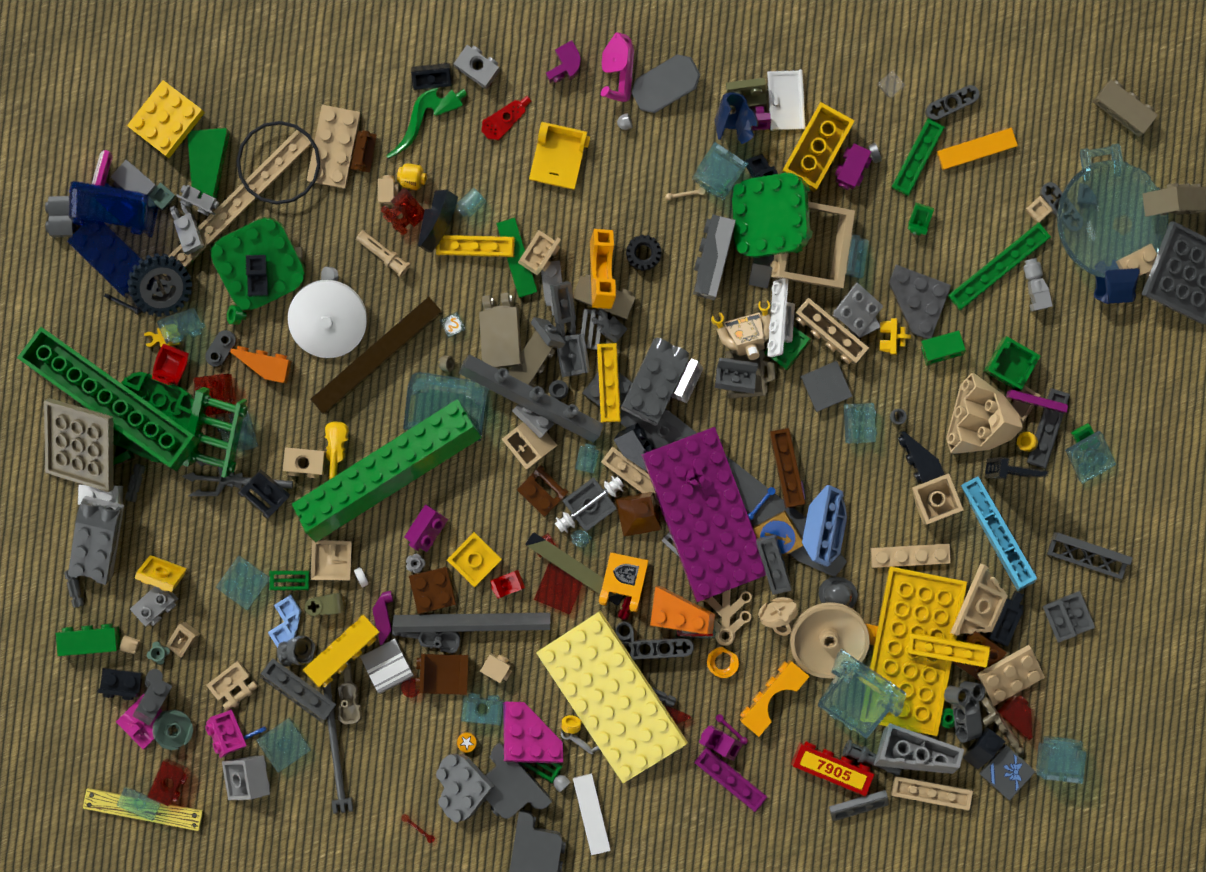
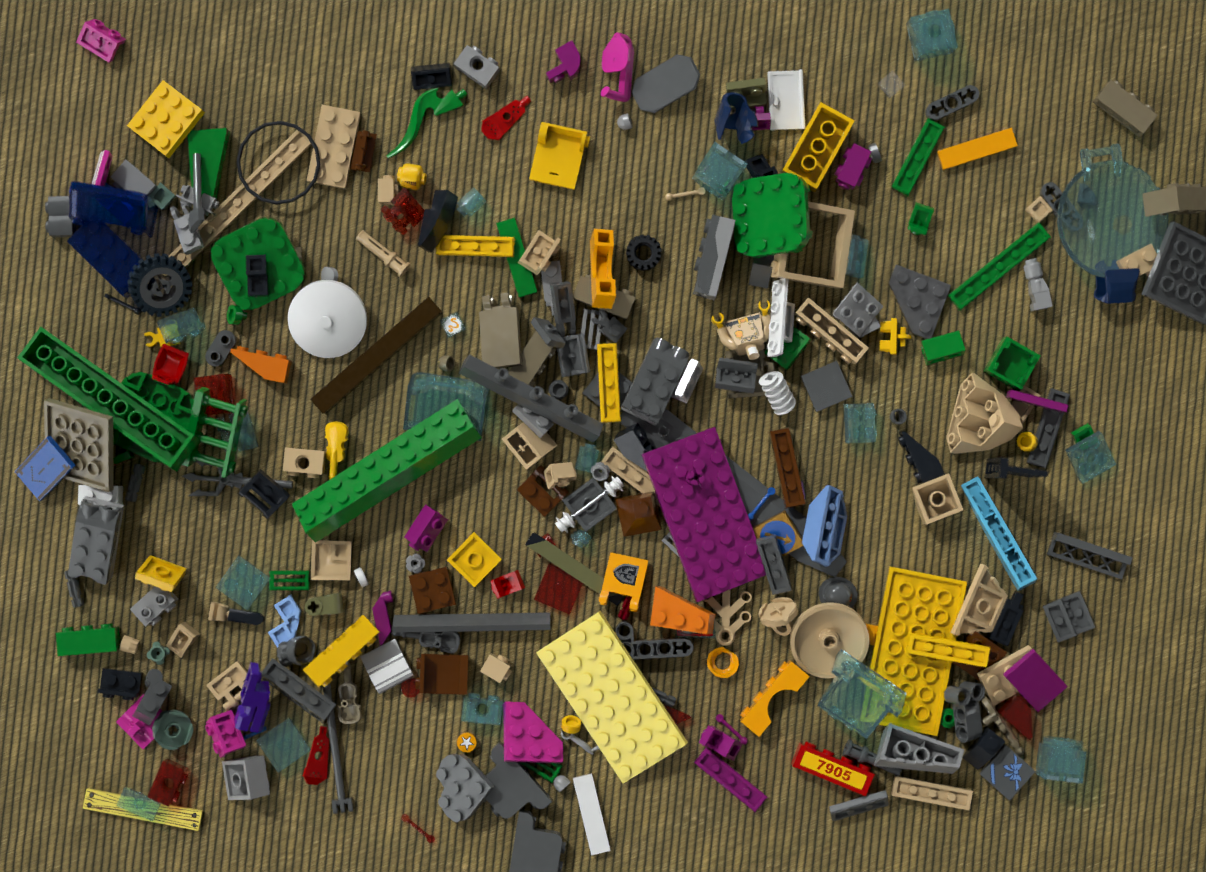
tan plate [870,544,951,568] -> none
none -> tile [14,436,76,501]
none -> dark pink bracket [76,19,126,63]
none -> dark grey piece [188,153,204,233]
none -> piece [208,602,264,625]
none -> dark purple plate [234,662,270,733]
none -> red piece [303,726,329,785]
none -> tan brick [544,462,577,490]
none -> light grey plate [591,462,610,481]
none -> white piece [759,371,796,415]
none -> clear light blue piece [906,9,958,61]
none -> magenta tile [1003,649,1068,712]

